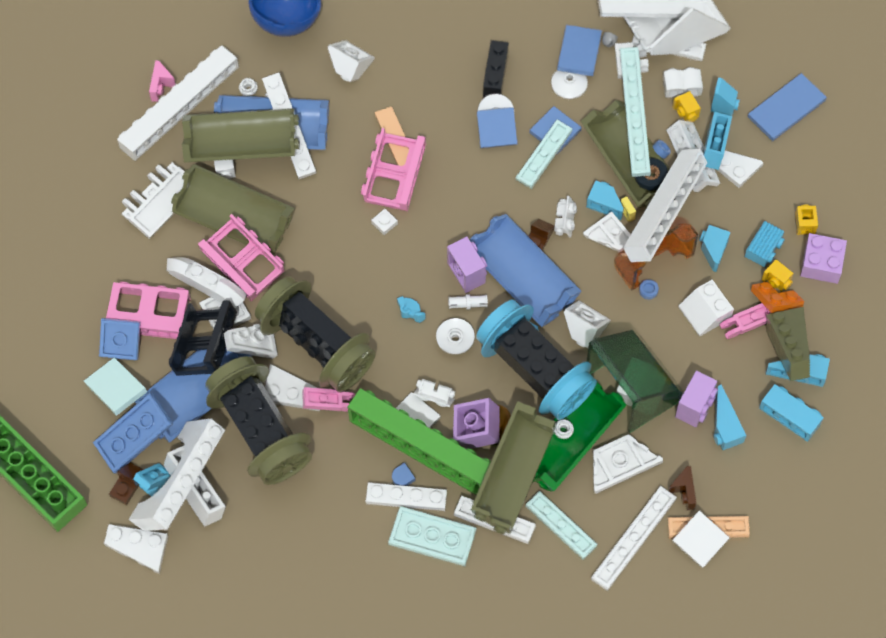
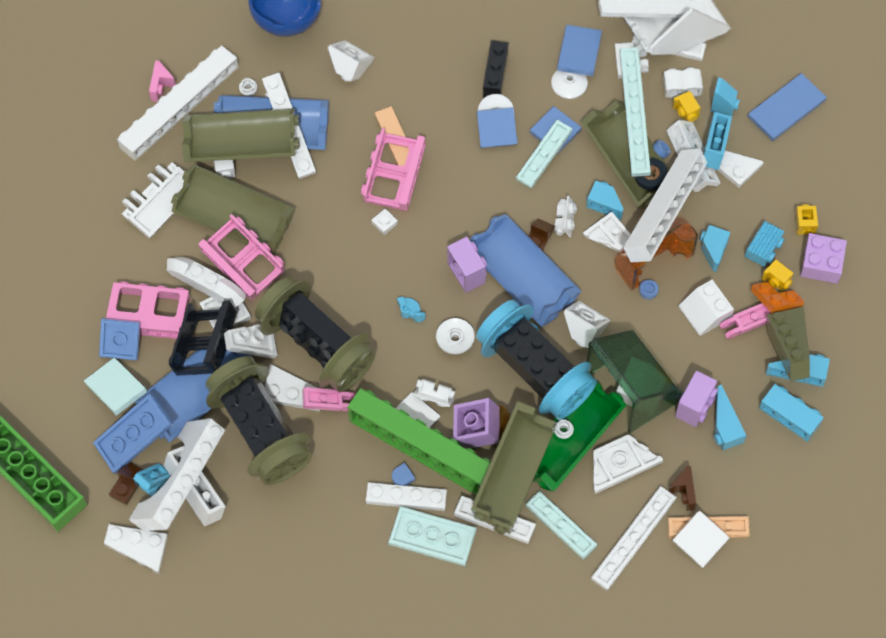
white pin [448,294,488,310] -> none
light grey hinge [602,32,618,47] -> none
light yellow tile [621,197,636,222] -> none

